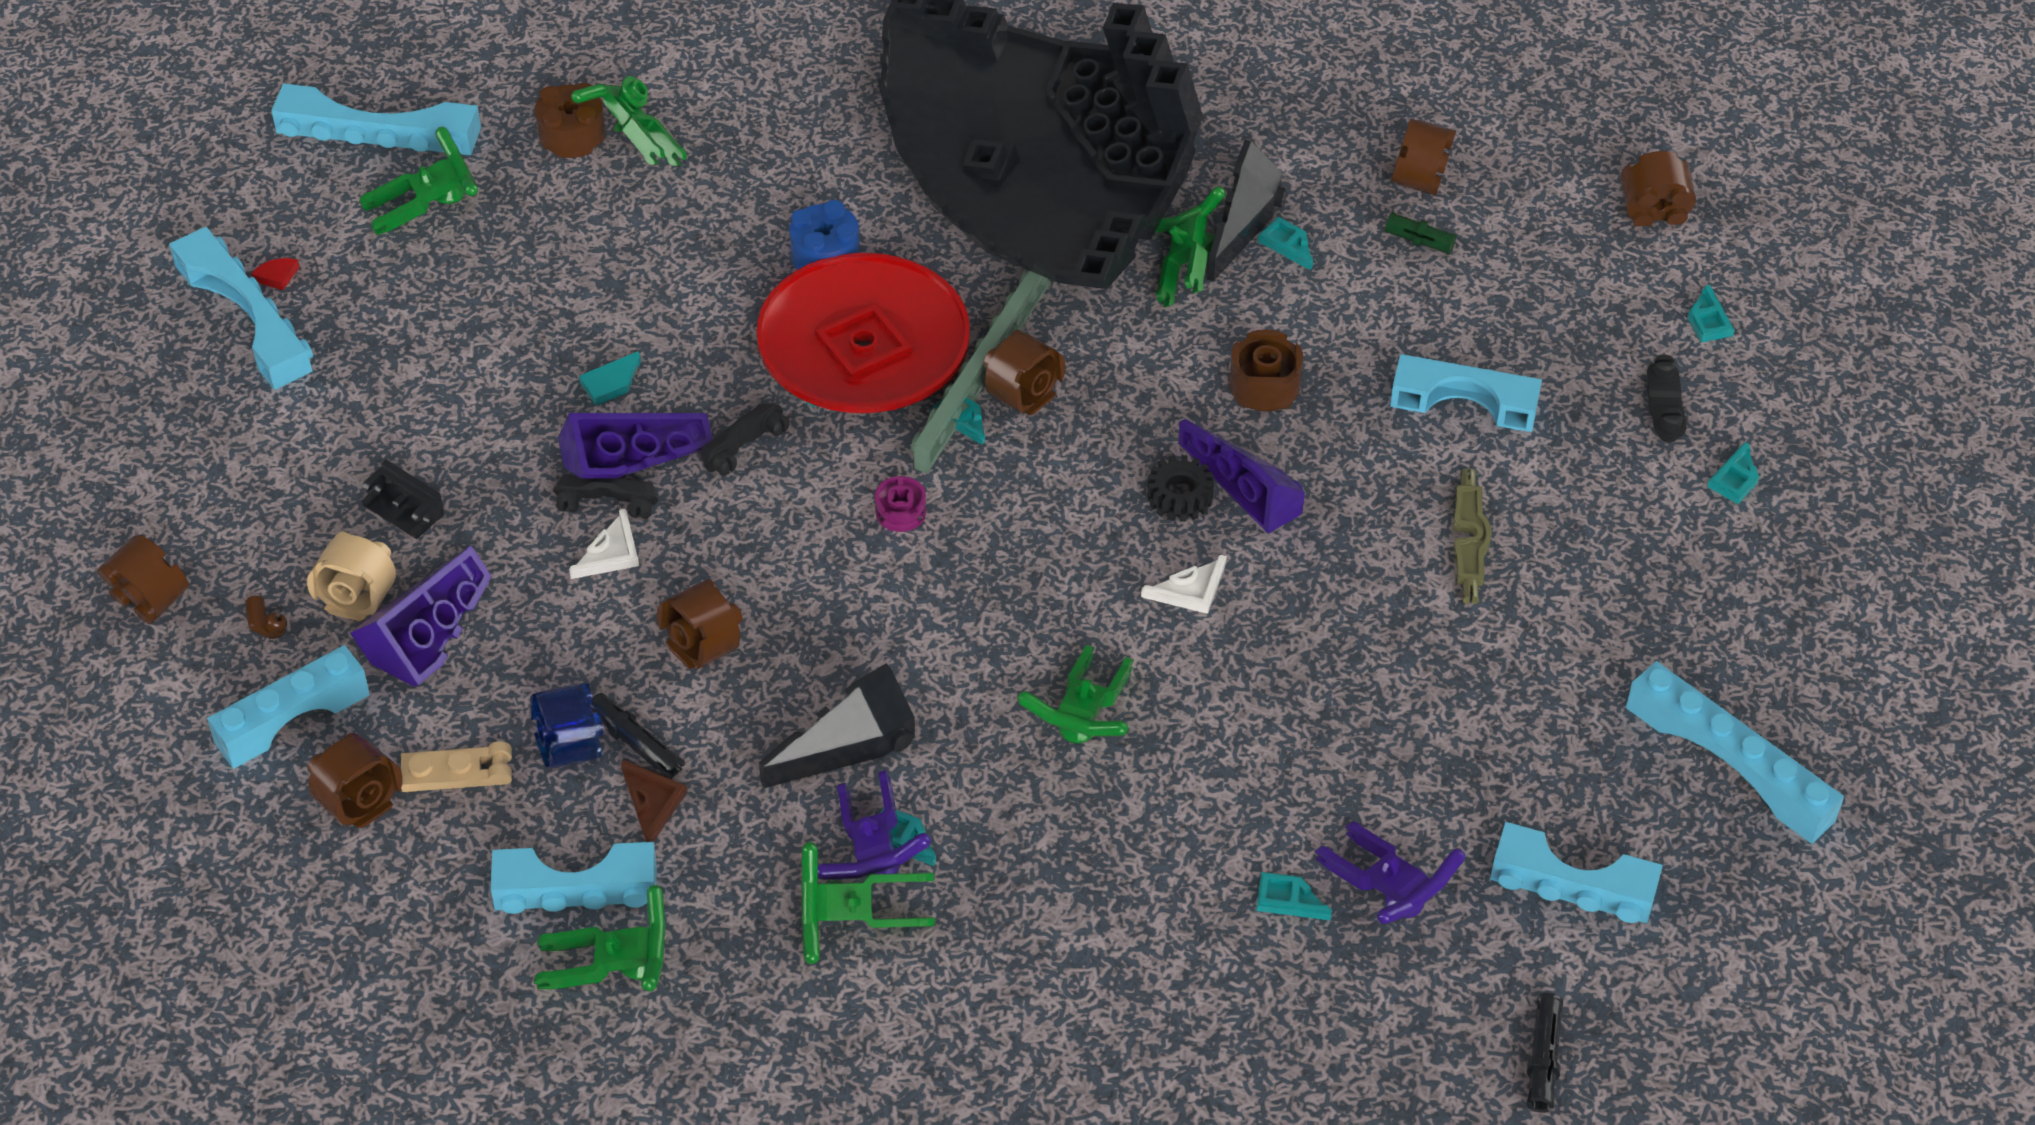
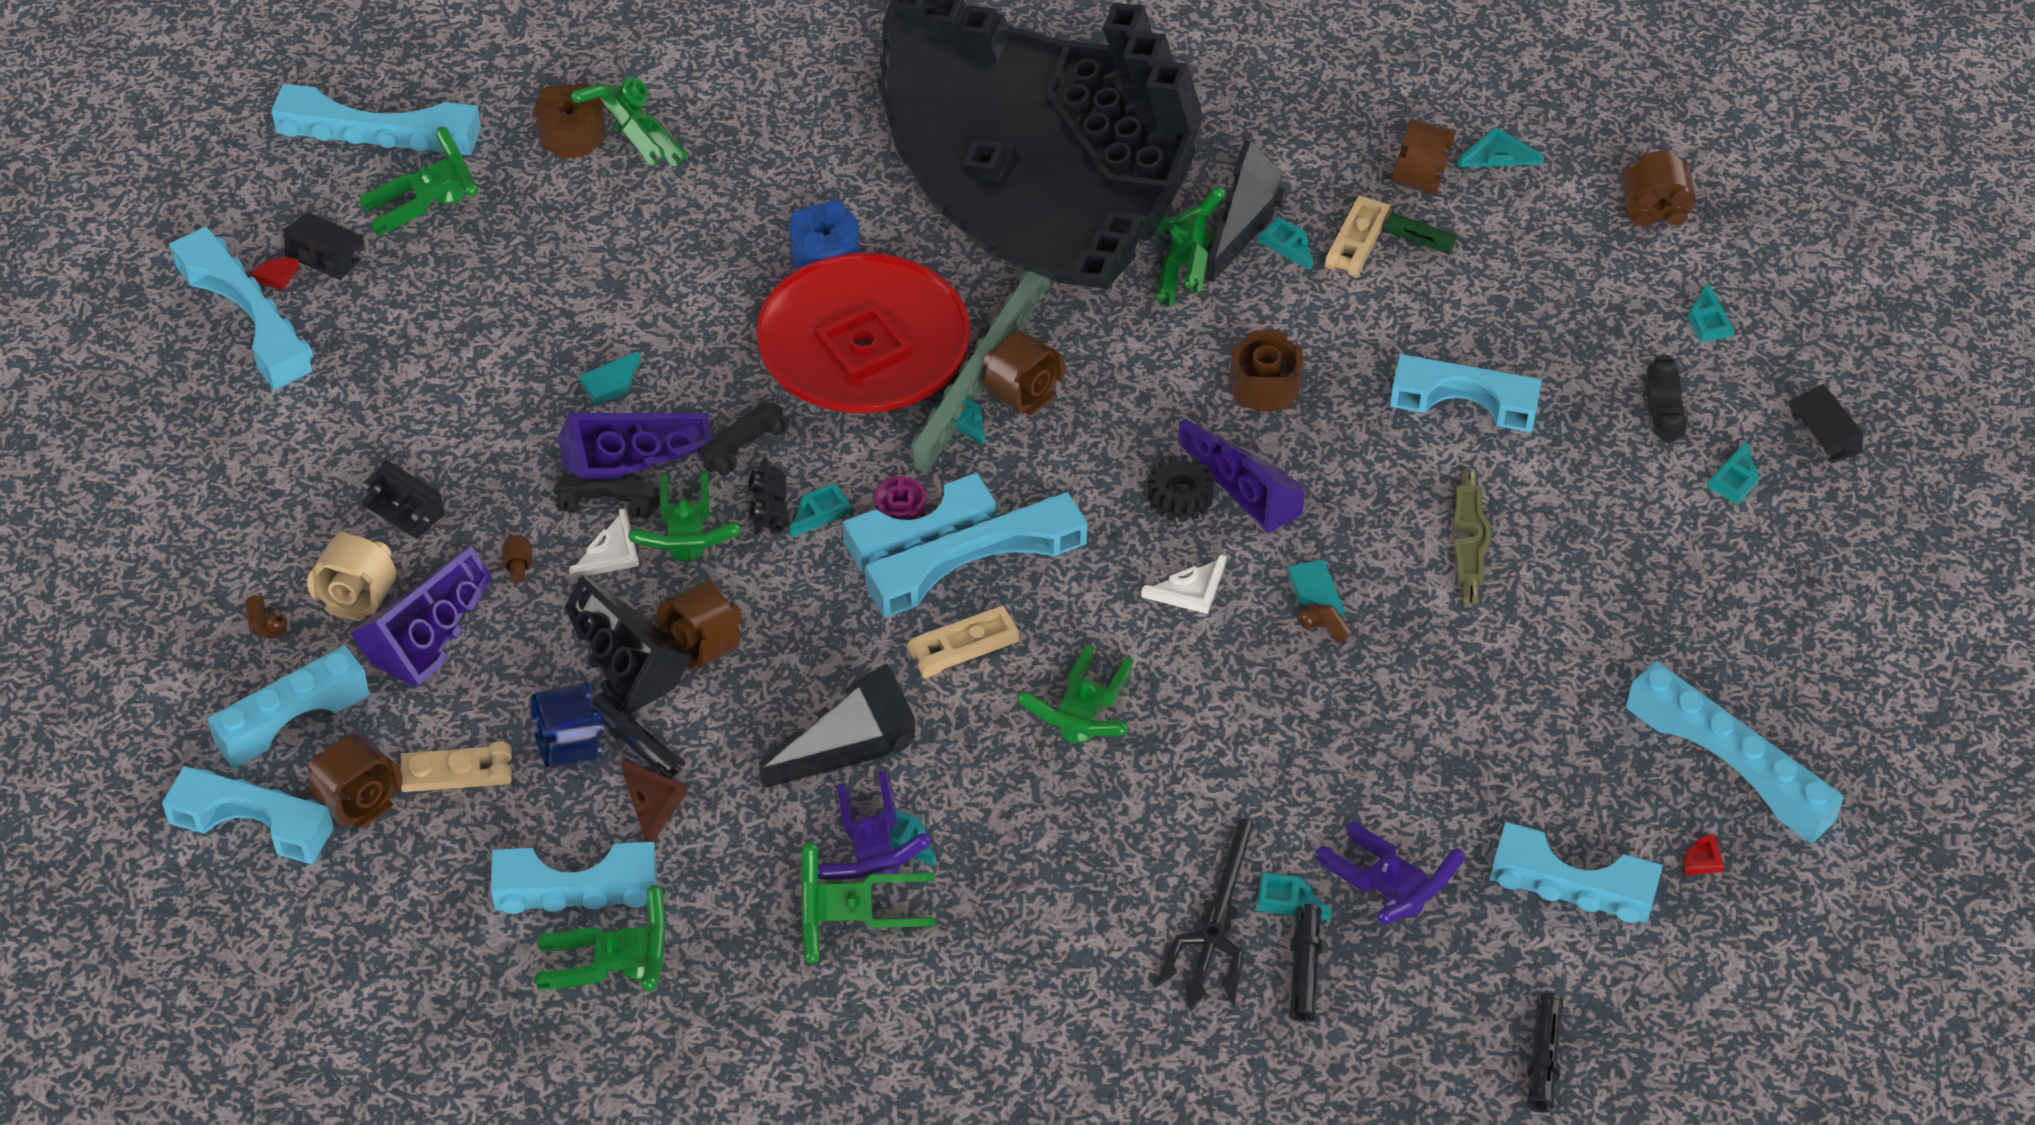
reddish brown brick [97,534,189,625] -> none
none -> medium azure arch [162,766,333,865]
none -> black hinge [284,212,364,280]
none -> reddish brown cylinder [502,535,532,583]
none -> black wedge [565,575,692,713]
none -> green piece [628,471,741,563]
none -> black hinge [747,457,788,534]
none -> teal tile [789,482,852,538]
none -> medium azure arch [842,473,996,574]
none -> medium azure arch [865,492,1087,618]
none -> tan plate [907,605,1019,678]
none -> black piece [1154,819,1253,1012]
none -> teal tile [1287,559,1345,619]
none -> black pin [1289,904,1323,1022]
none -> reddish brown arm [1297,603,1353,644]
none -> tan plate [1325,195,1391,278]
none -> teal tile [1457,127,1545,167]
none -> red tile [1682,833,1724,875]
none -> black hinge [1789,384,1863,464]

